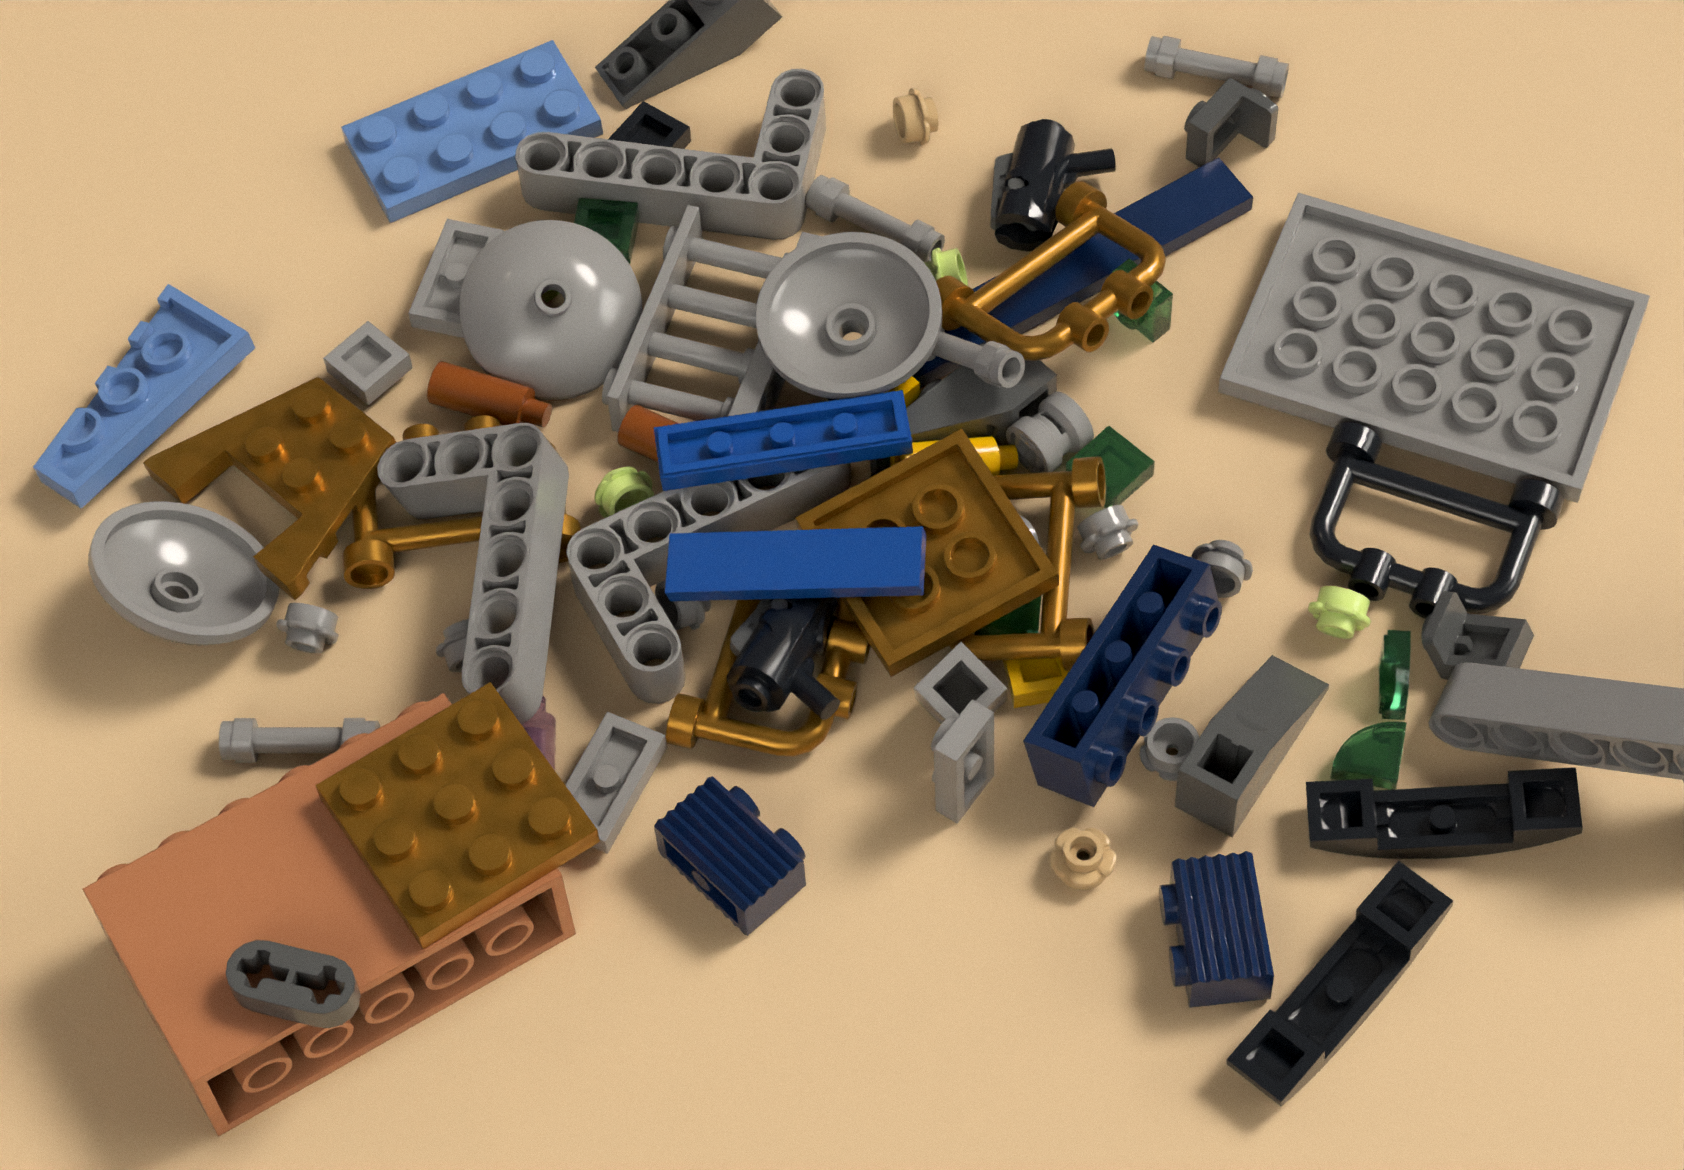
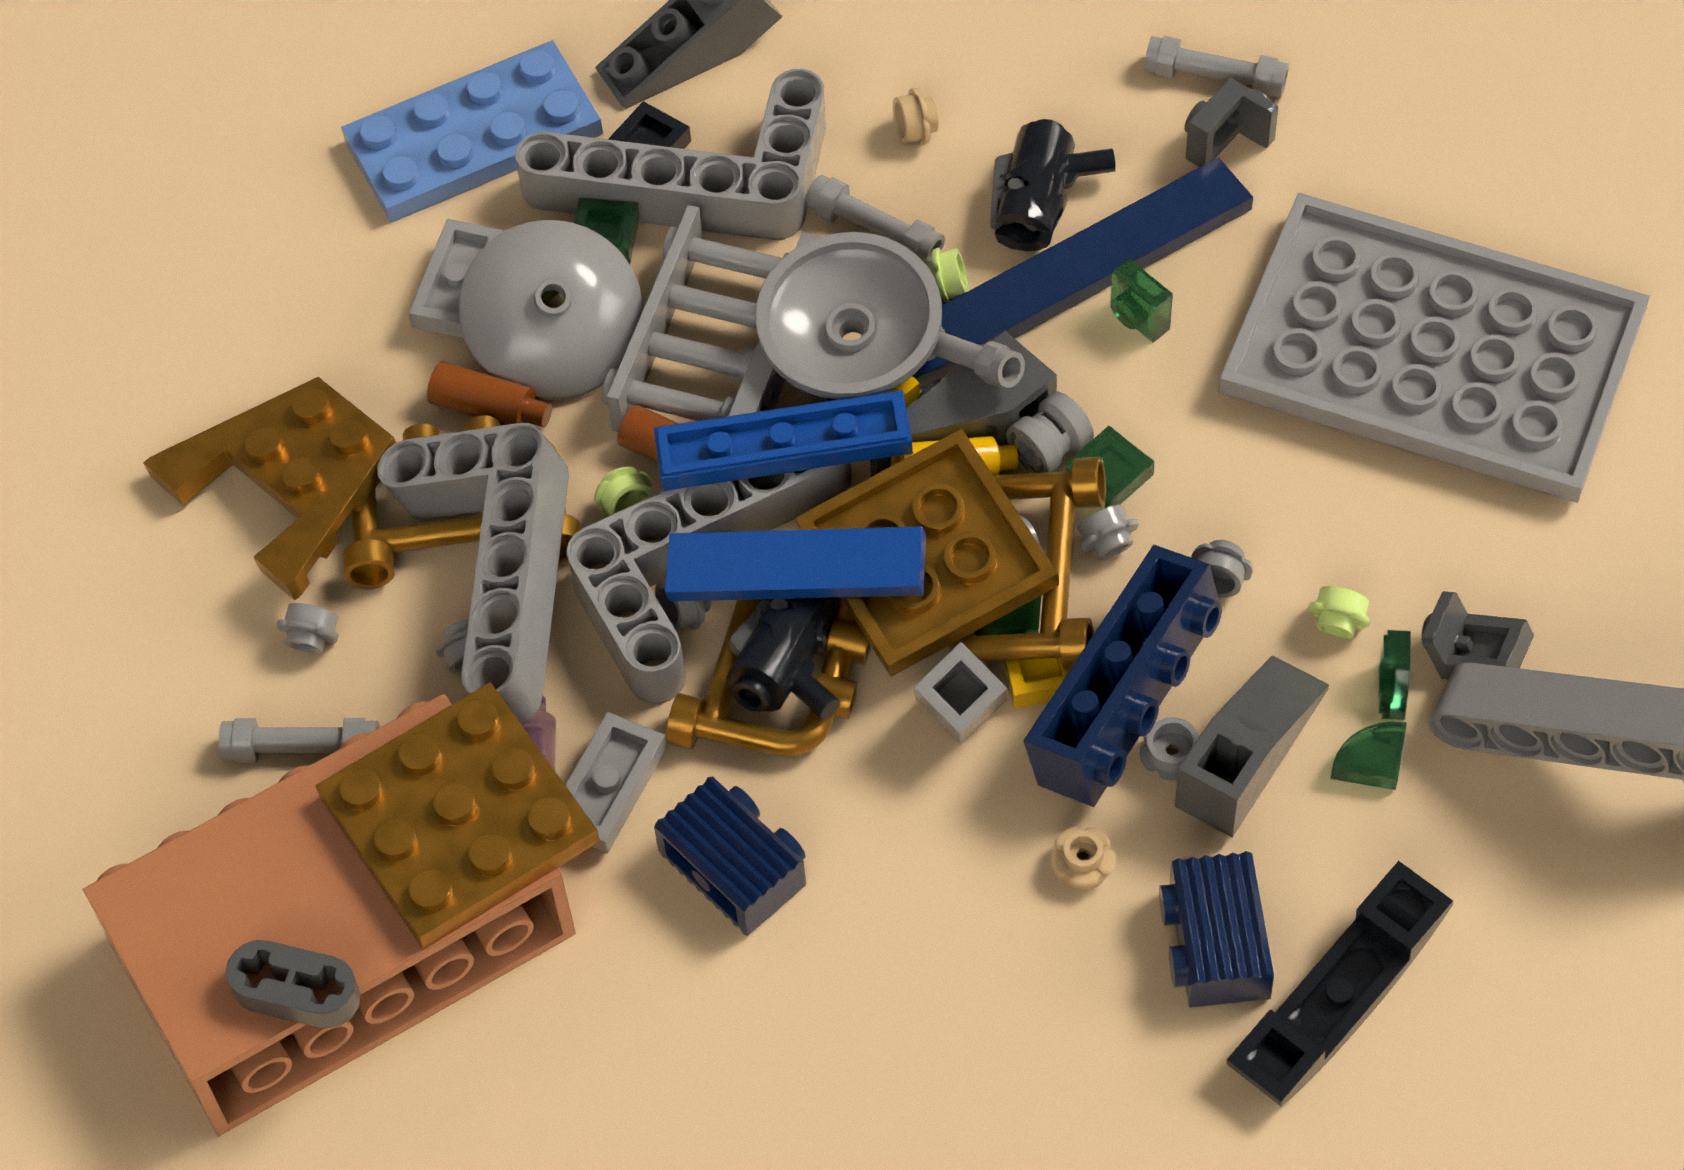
medium blue wing [33,284,255,509] -> none
light grey dish [88,501,279,645] -> none
light grey plate [323,321,413,405] -> none
light grey plate [931,700,994,824] -> none
pearl gold bar [936,181,1166,361] -> none
black slope [1306,767,1583,859] -> none
black bar [1309,422,1564,619] -> none

